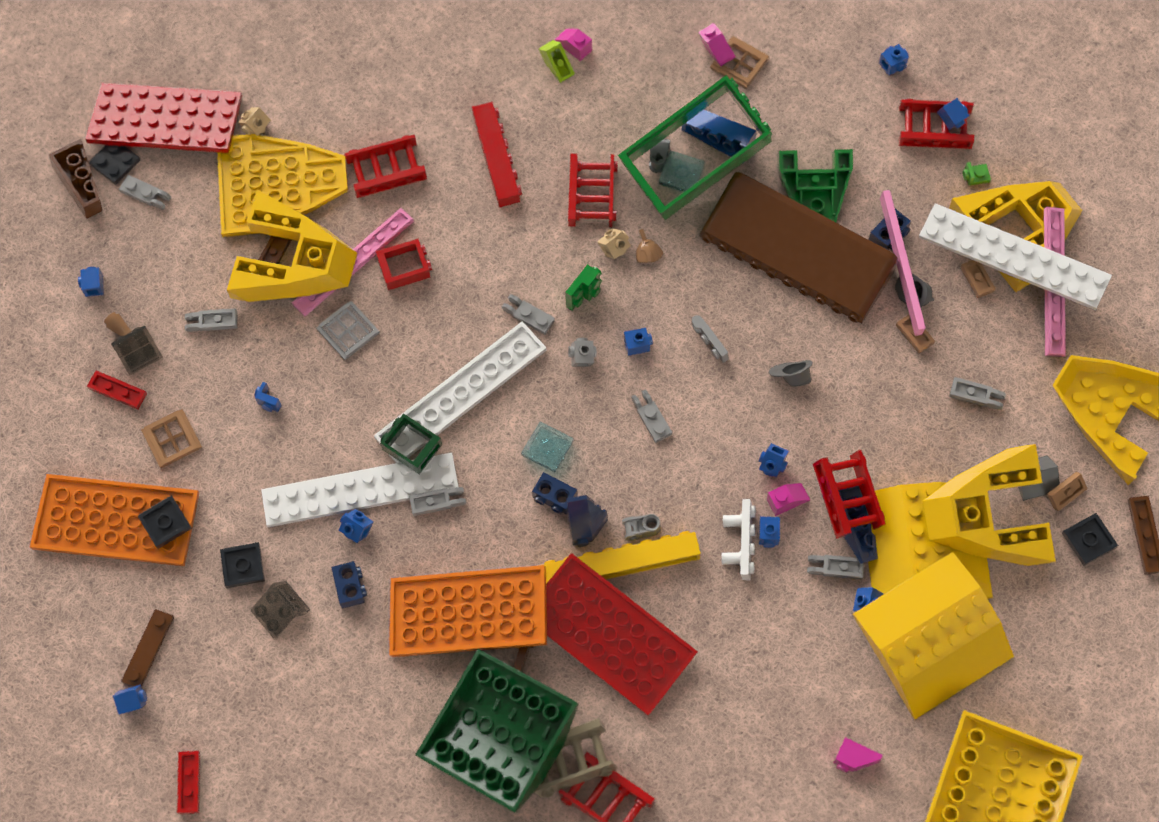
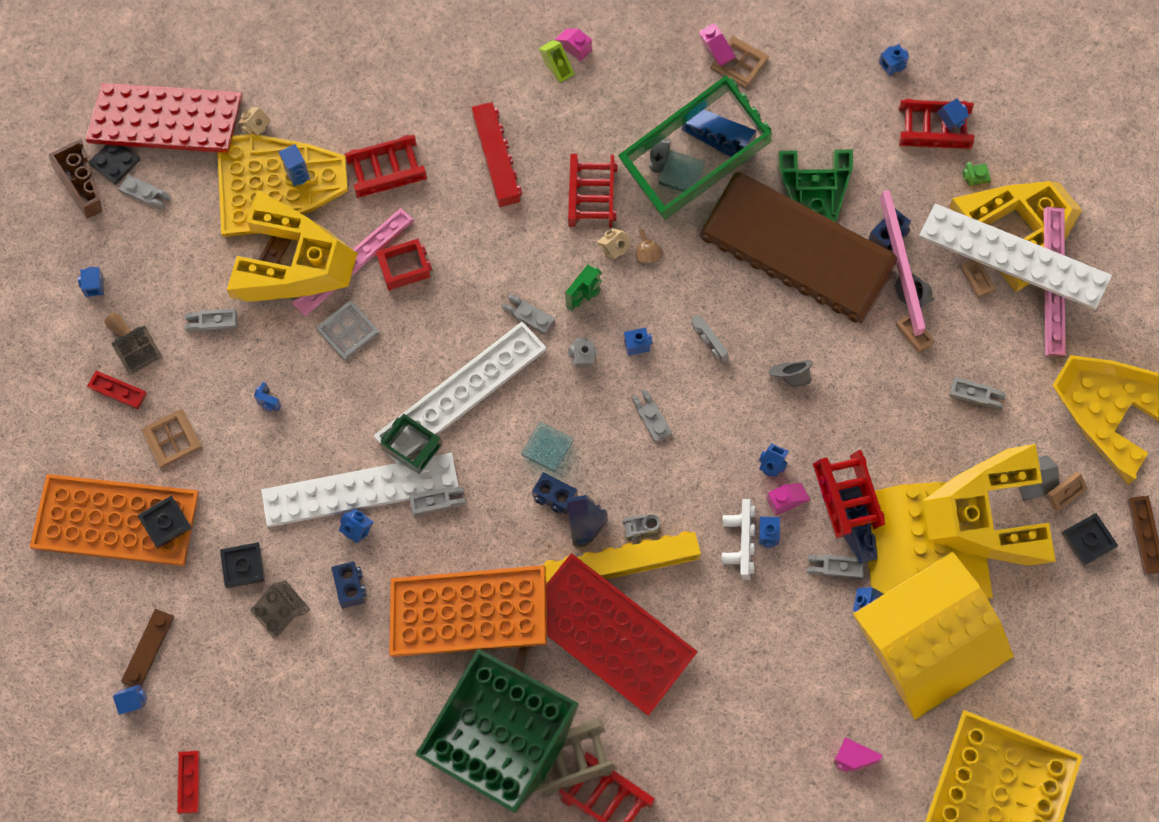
none -> brick [279,144,310,186]

